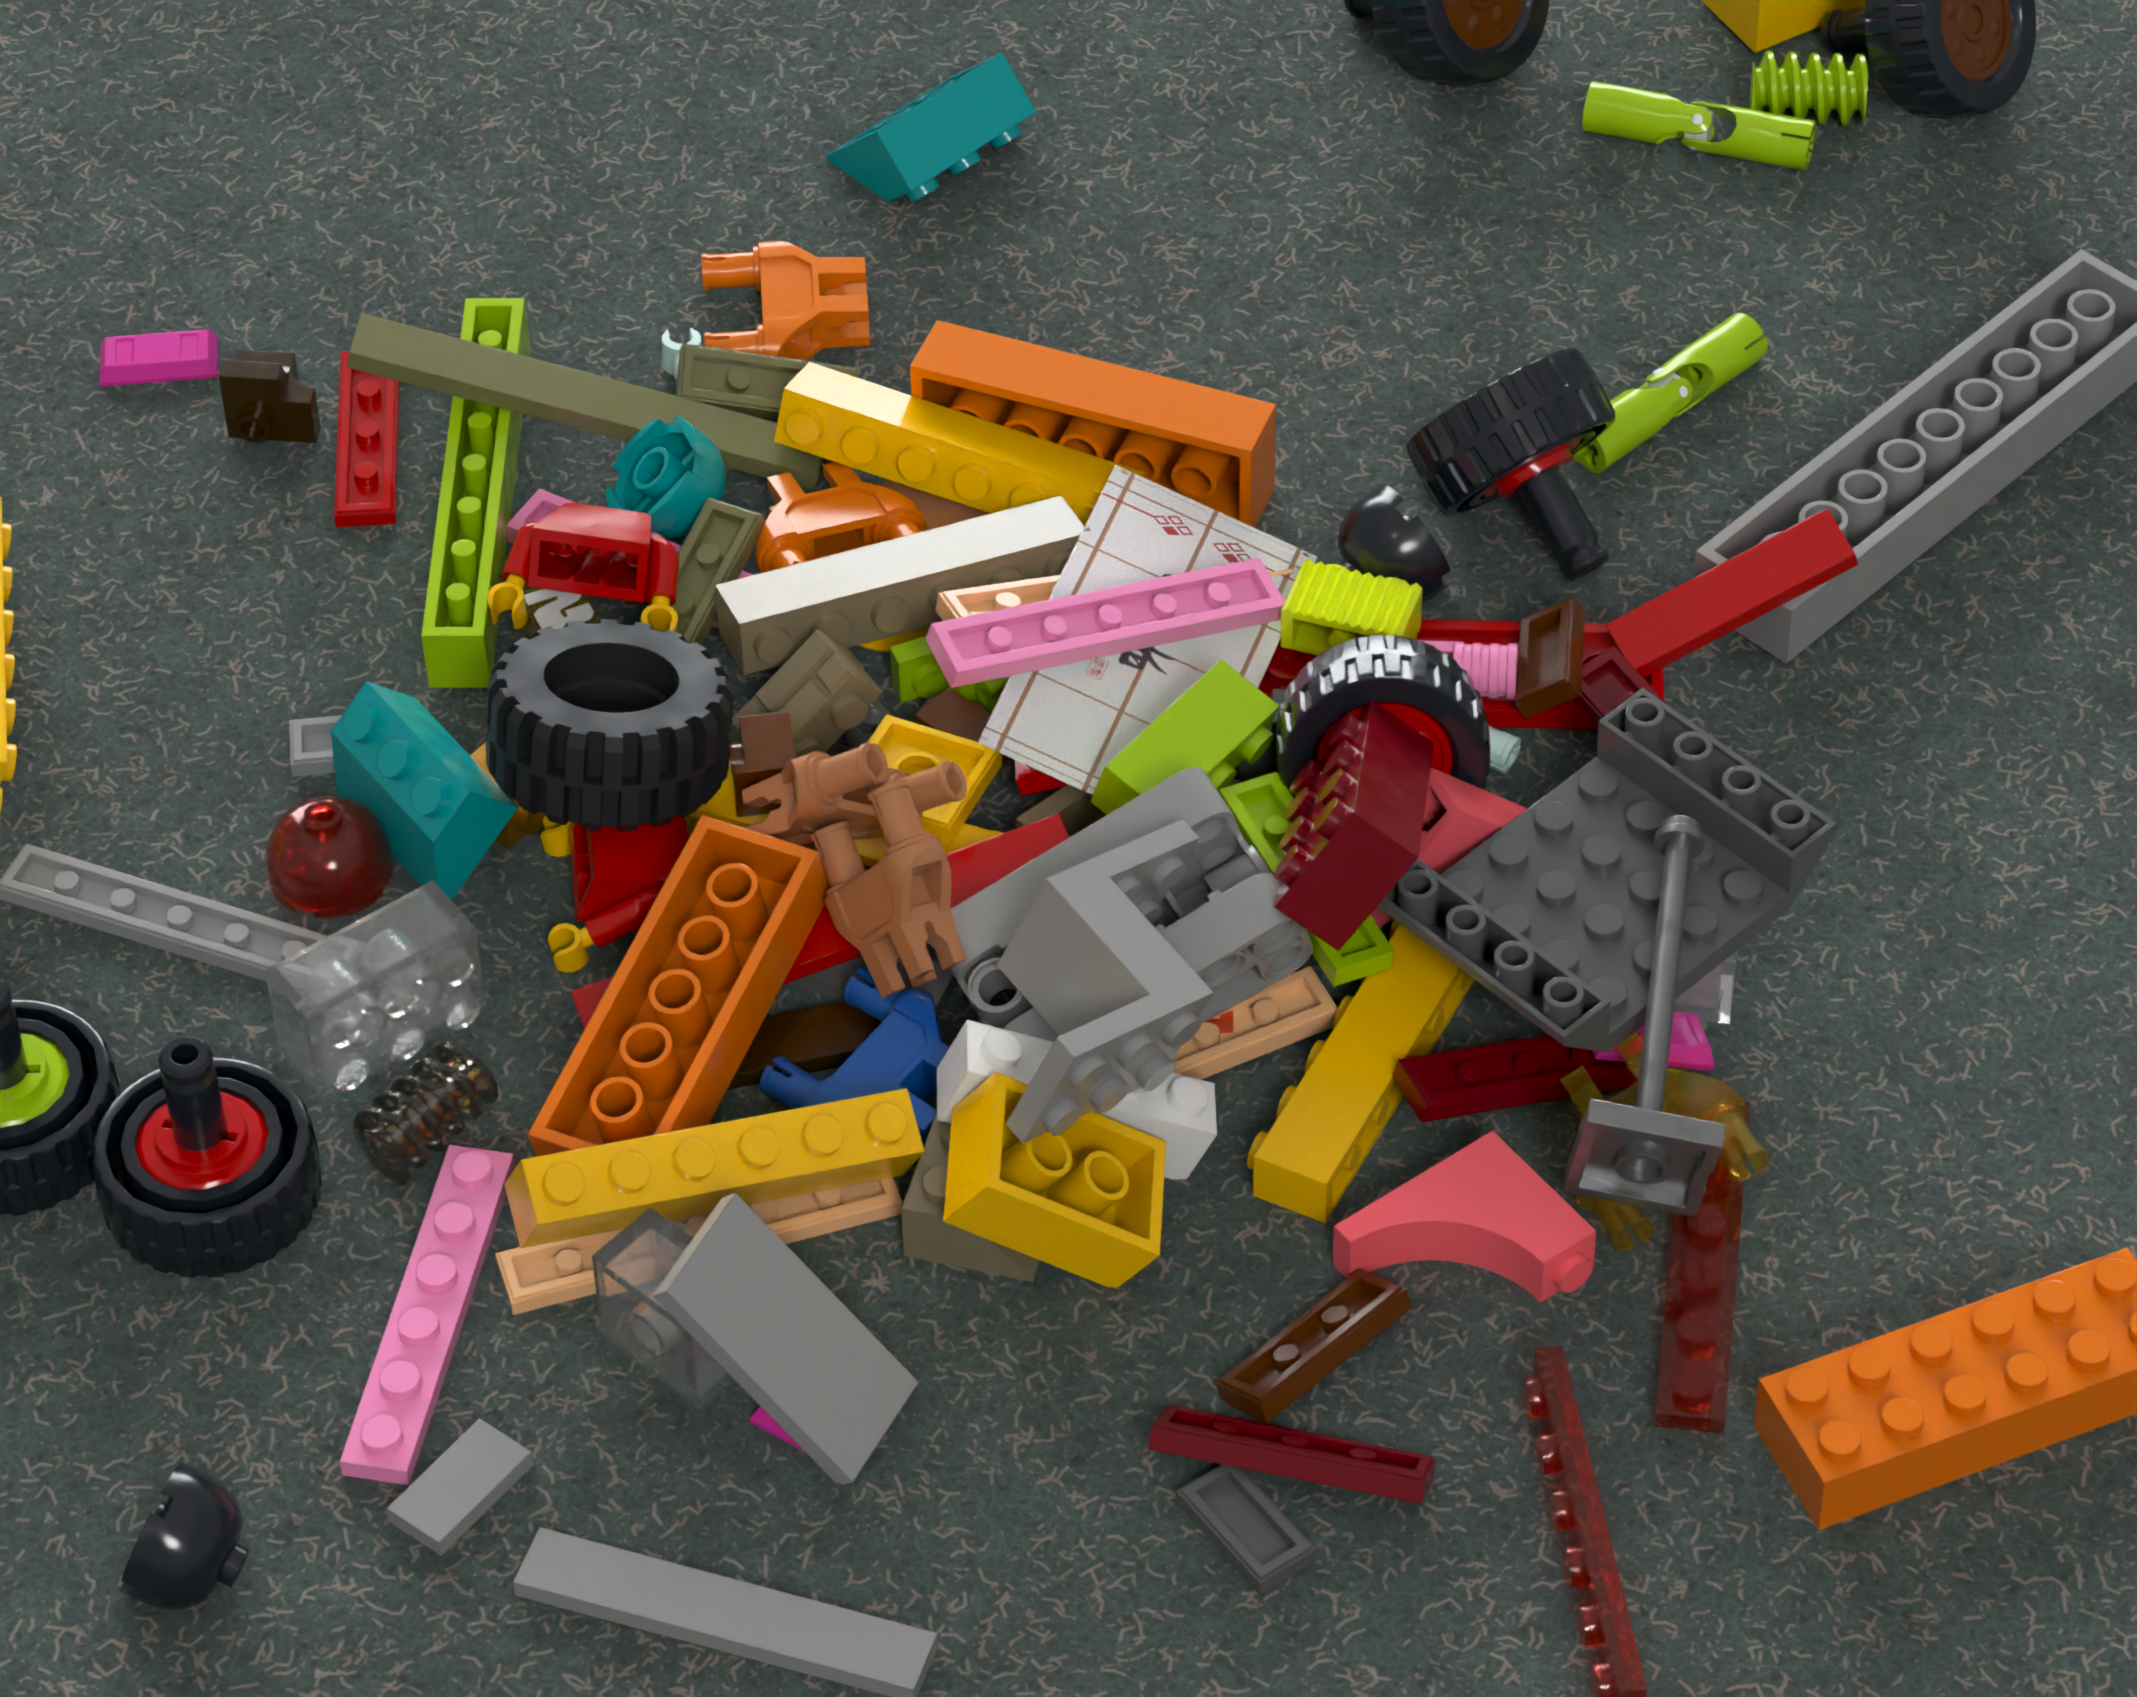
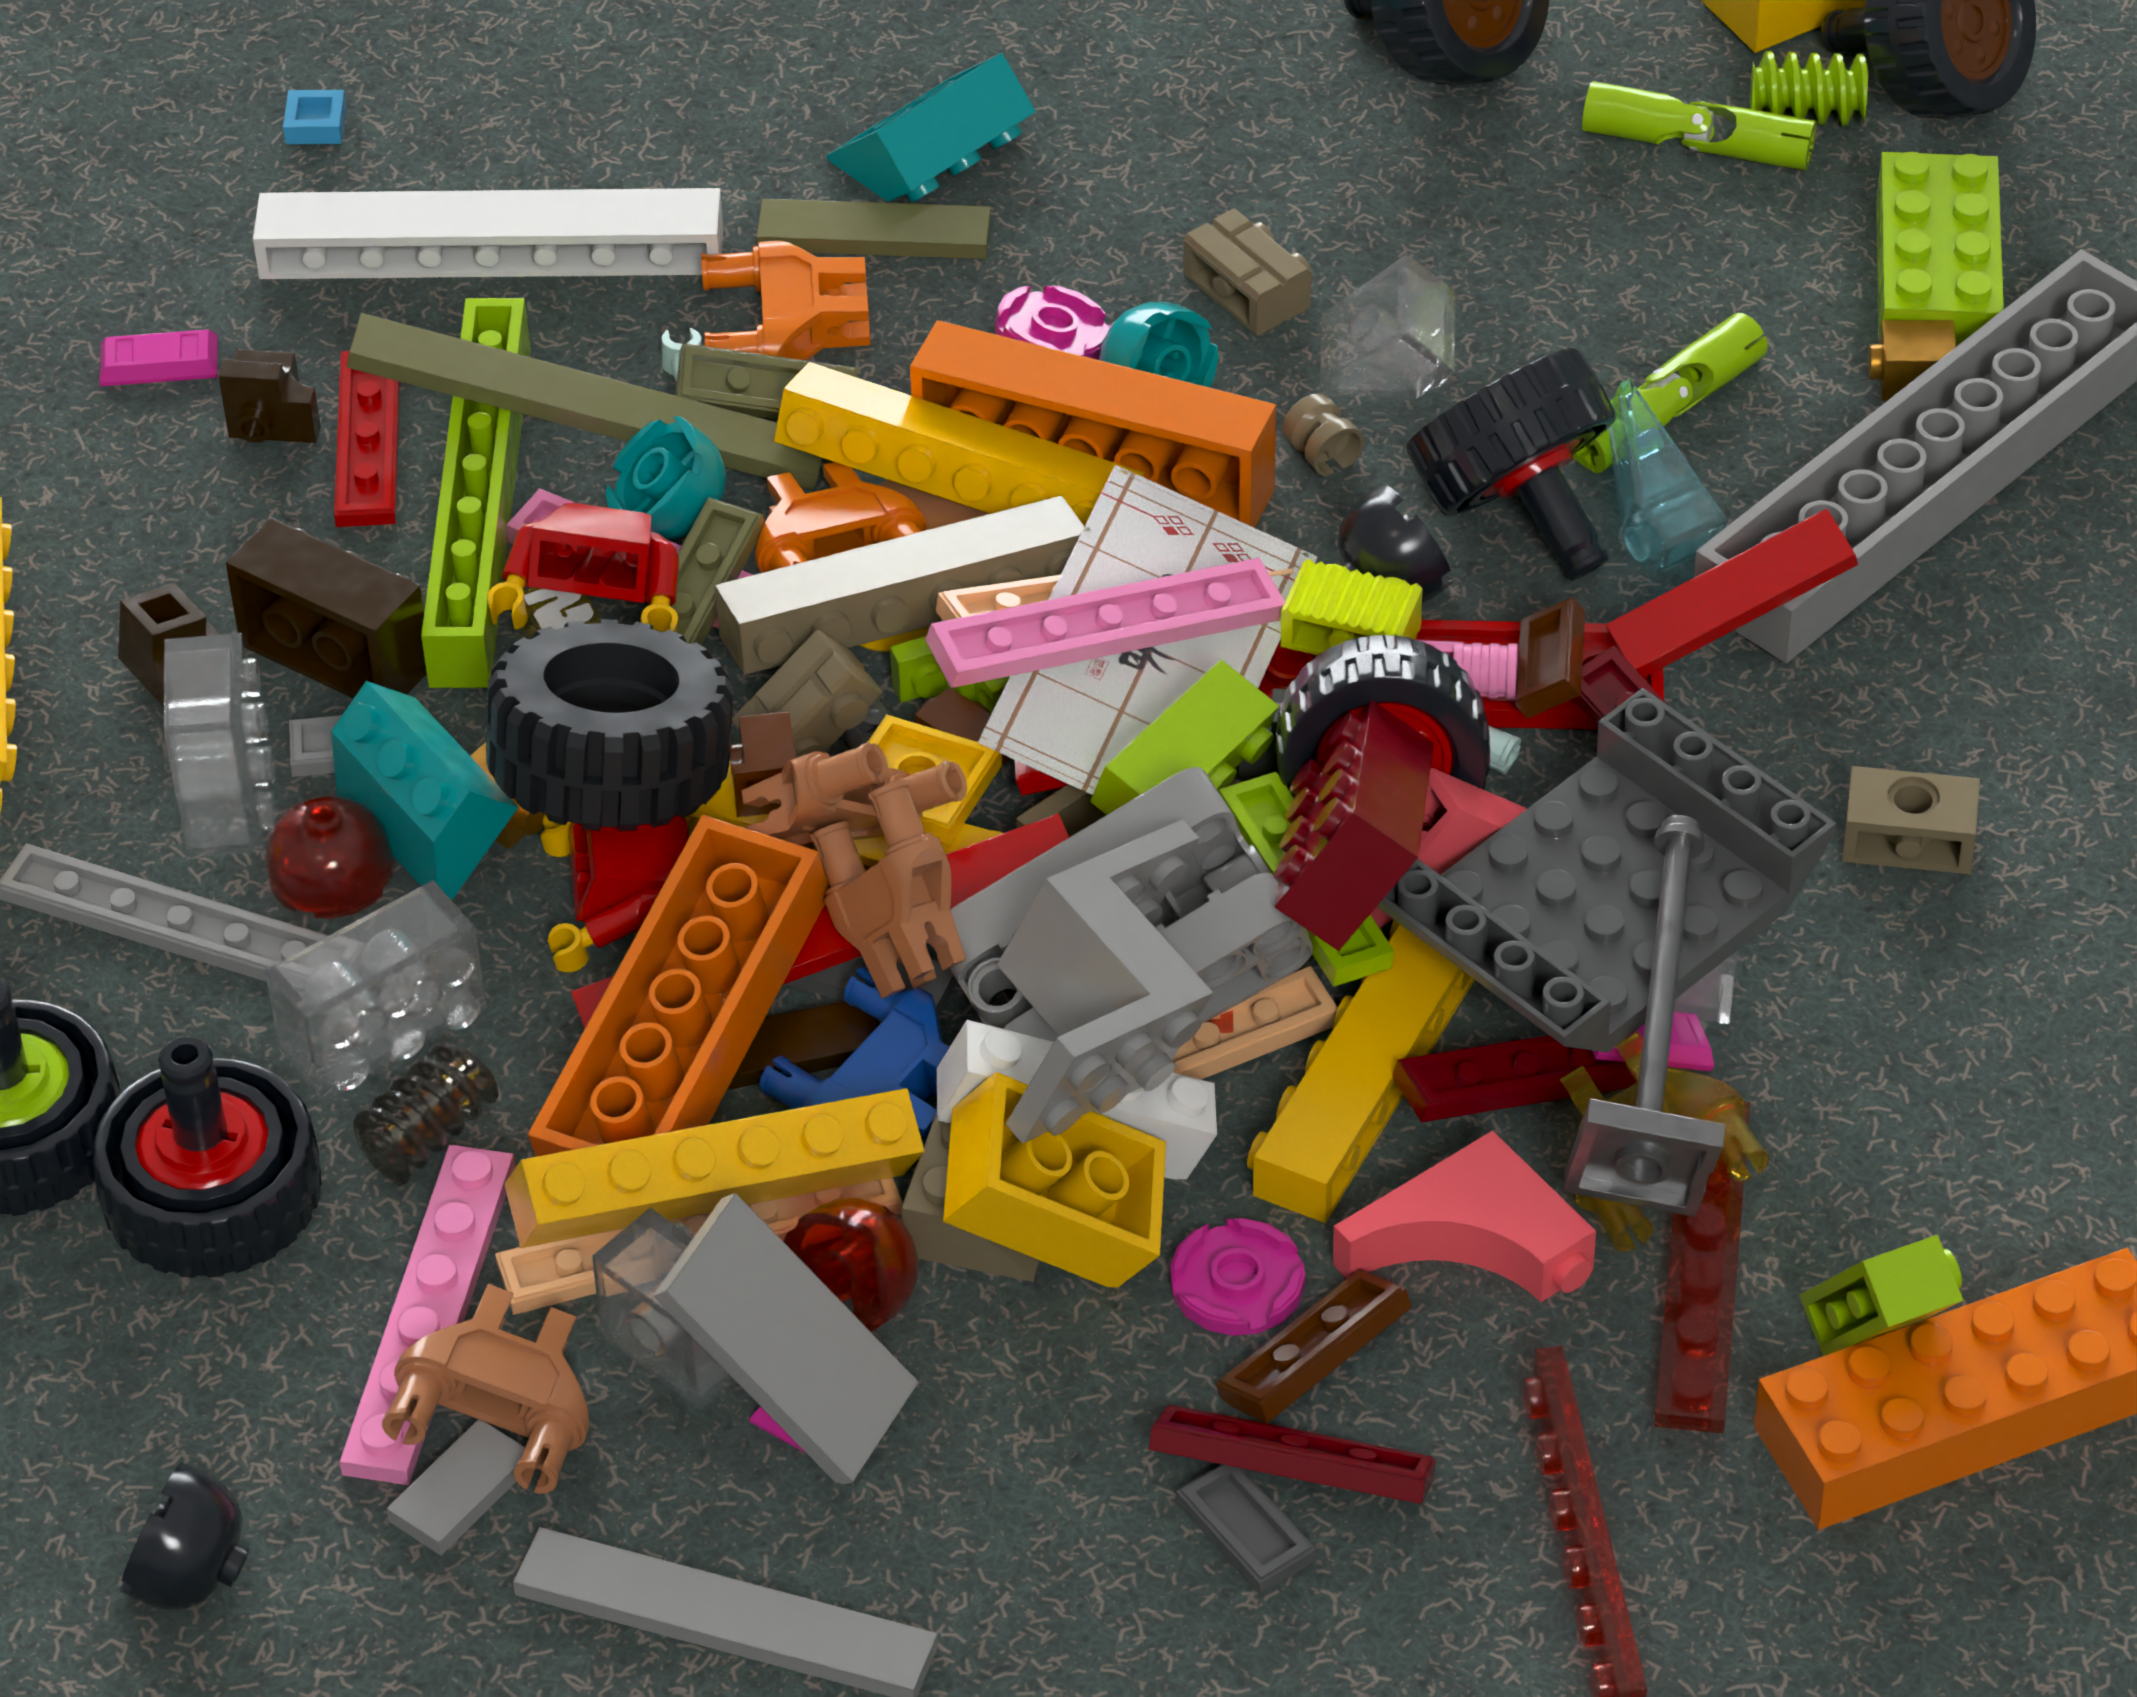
none -> dark brown brick [118,583,231,710]
none -> clear brick [164,633,276,859]
none -> dark brown brick [225,518,427,699]
none -> white brick [253,188,724,279]
none -> dark azure plate [283,90,347,144]
none -> nougat connector [382,1284,589,1494]
none -> olive tile [756,199,991,259]
none -> clear red cylinder [783,1198,919,1332]
none -> dark pink tile [994,285,1111,360]
none -> teal cylinder [1099,302,1219,388]
none -> dark pink tile [1170,1218,1306,1336]
none -> dark tan brick [1183,208,1313,336]
none -> dark tan wheel [1282,393,1364,477]
none -> clear slope [1320,254,1456,399]
none -> clear light blue slope [1608,379,1728,576]
none -> lime brick [1799,1234,1964,1356]
none -> dark tan brick [1842,766,1980,874]
none -> pearl gold brick [1868,320,1956,401]
none -> lime brick [1876,152,2004,347]

